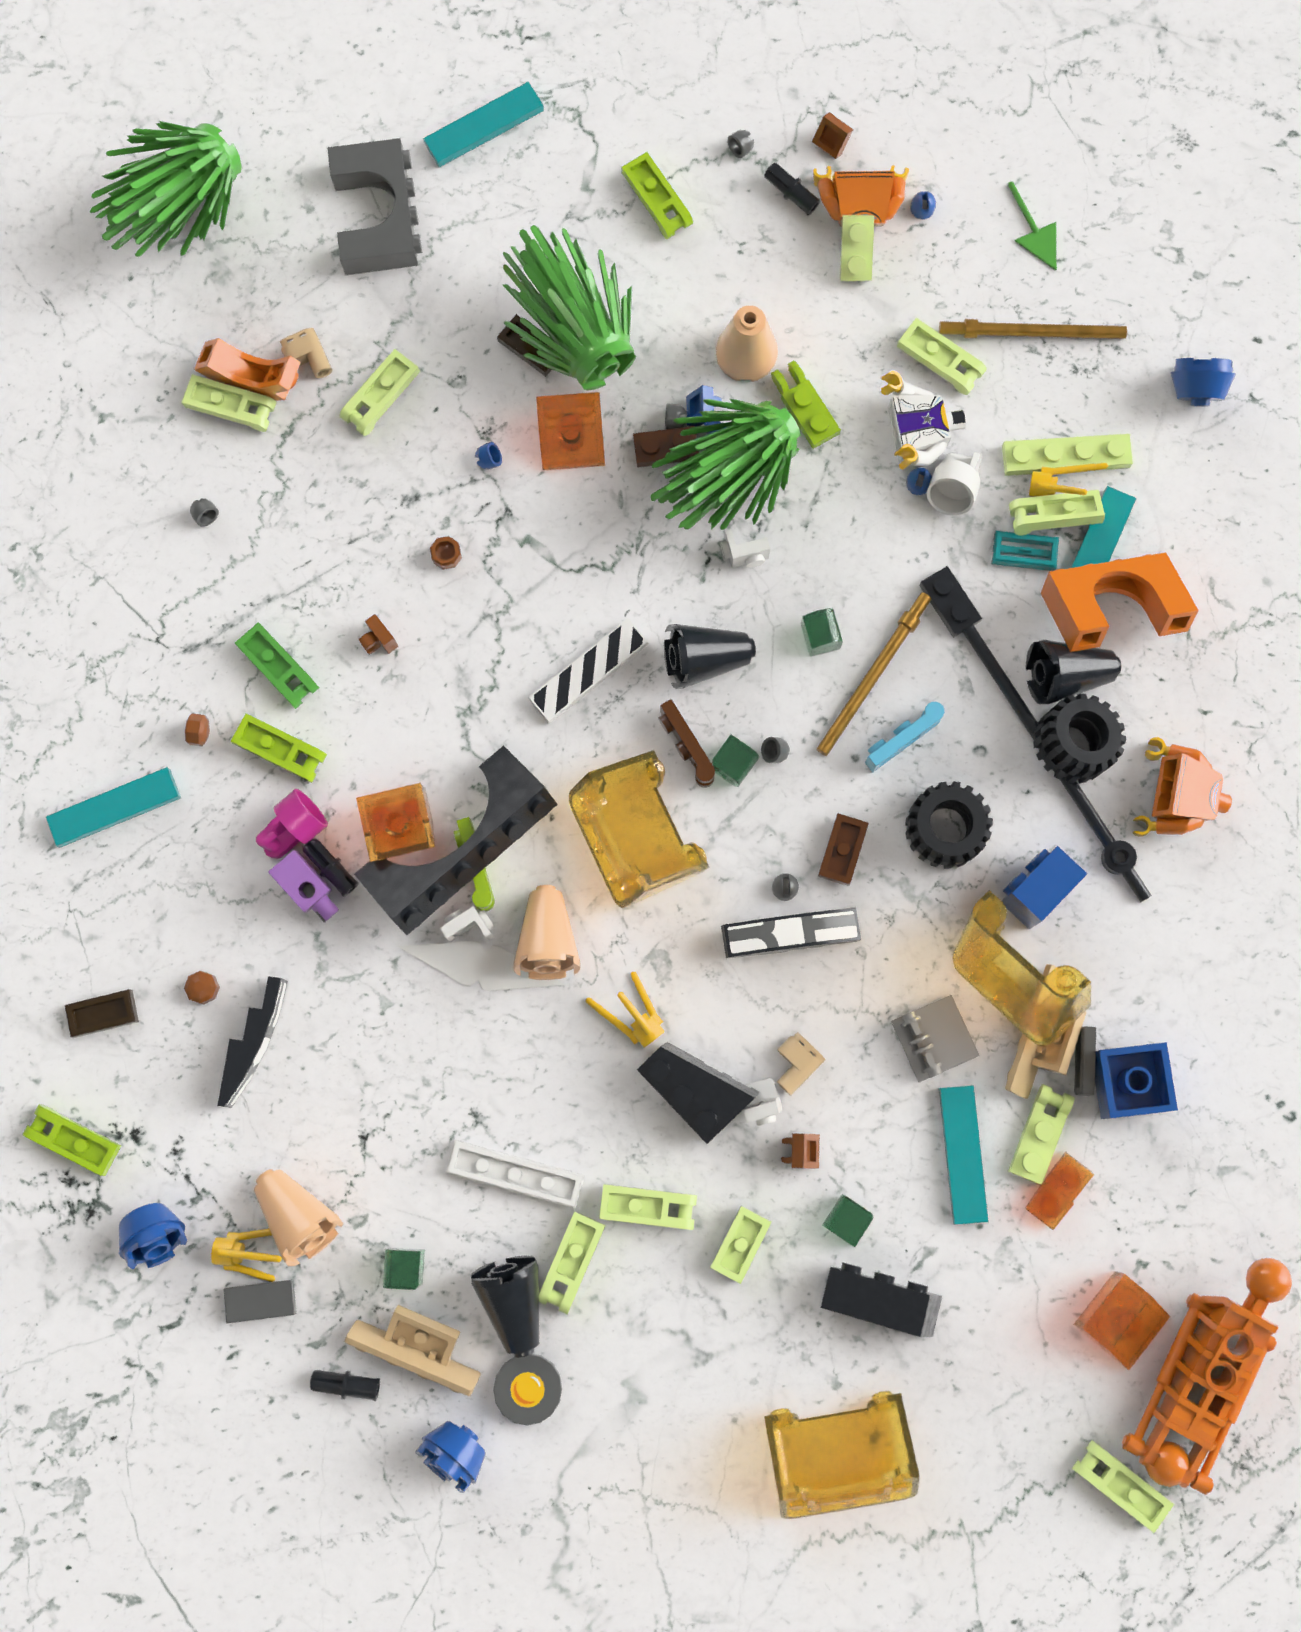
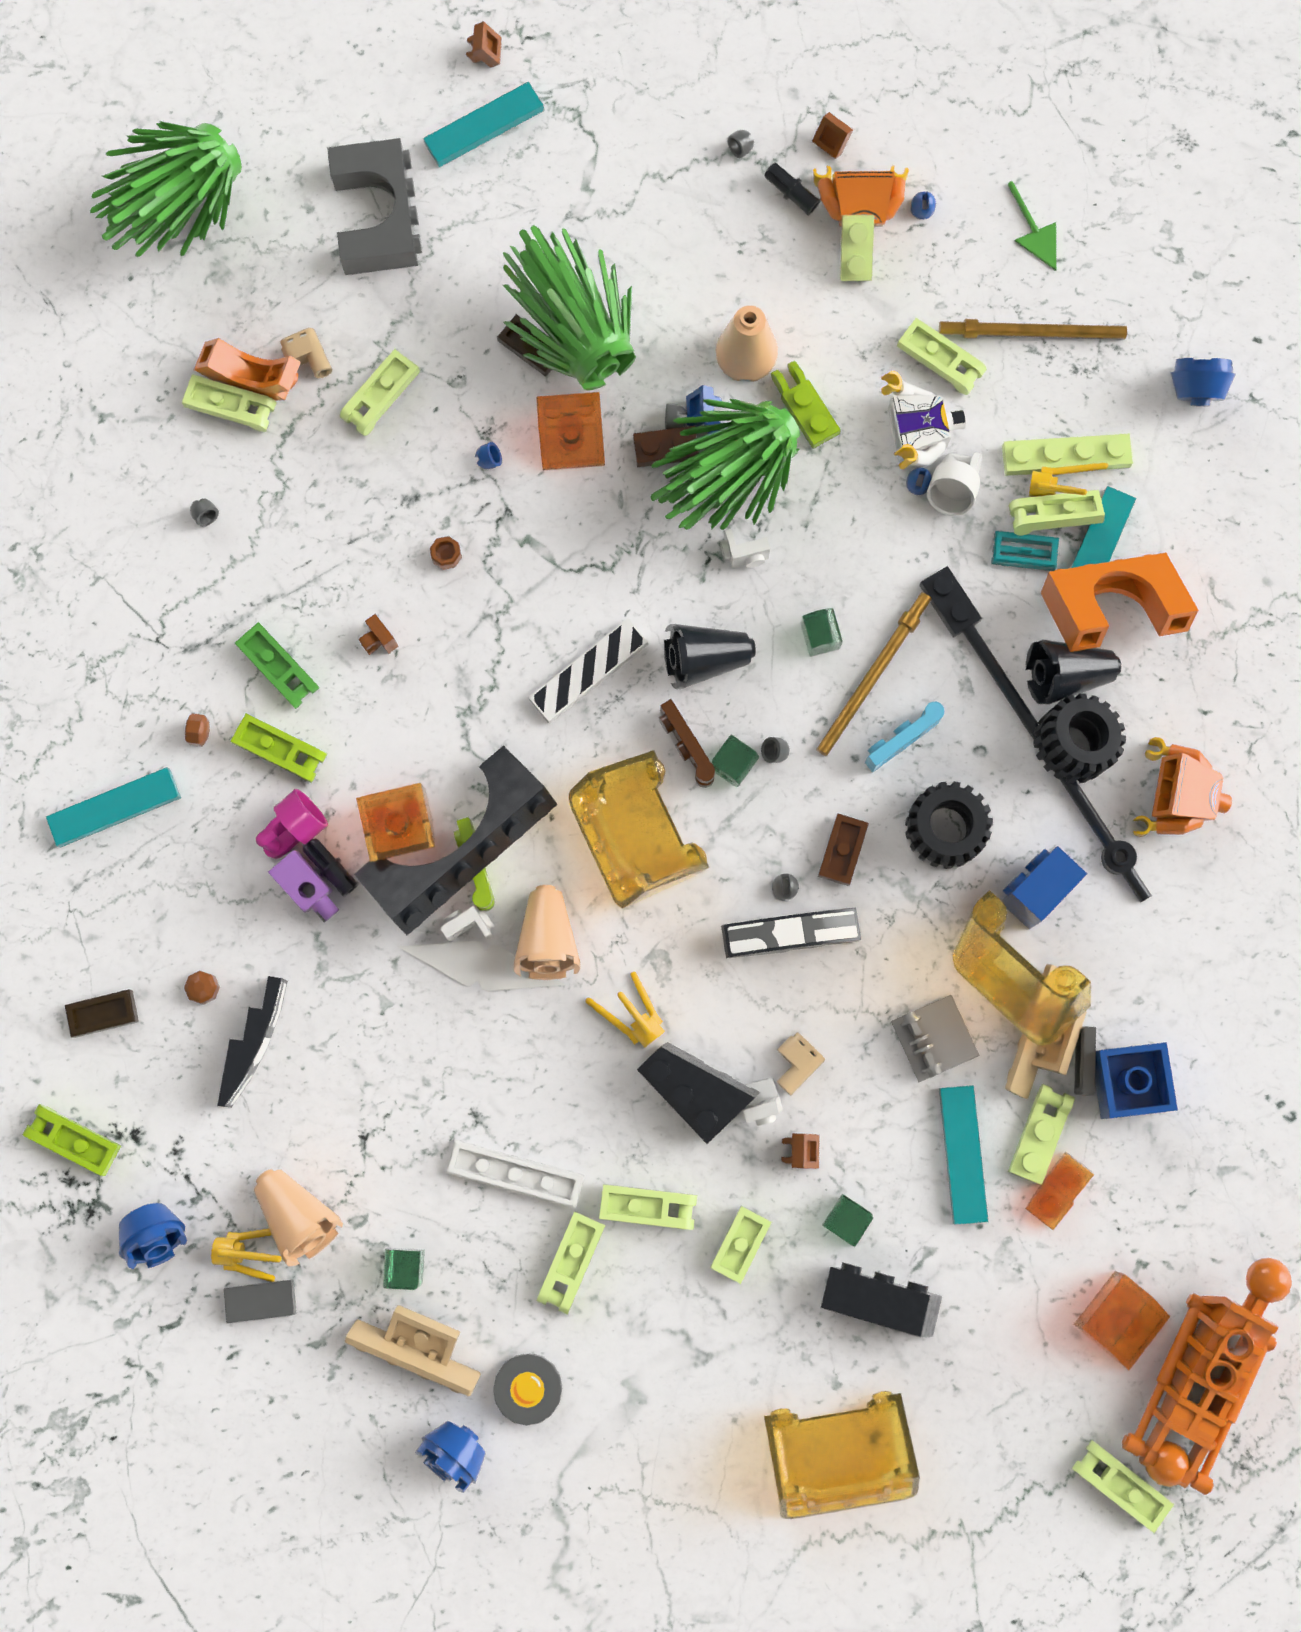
black axle [310,1370,380,1401] -> none
black cone [471,1256,539,1358] -> none
lime plate [621,152,693,239] -> none
none -> dark orange tile [466,21,502,68]

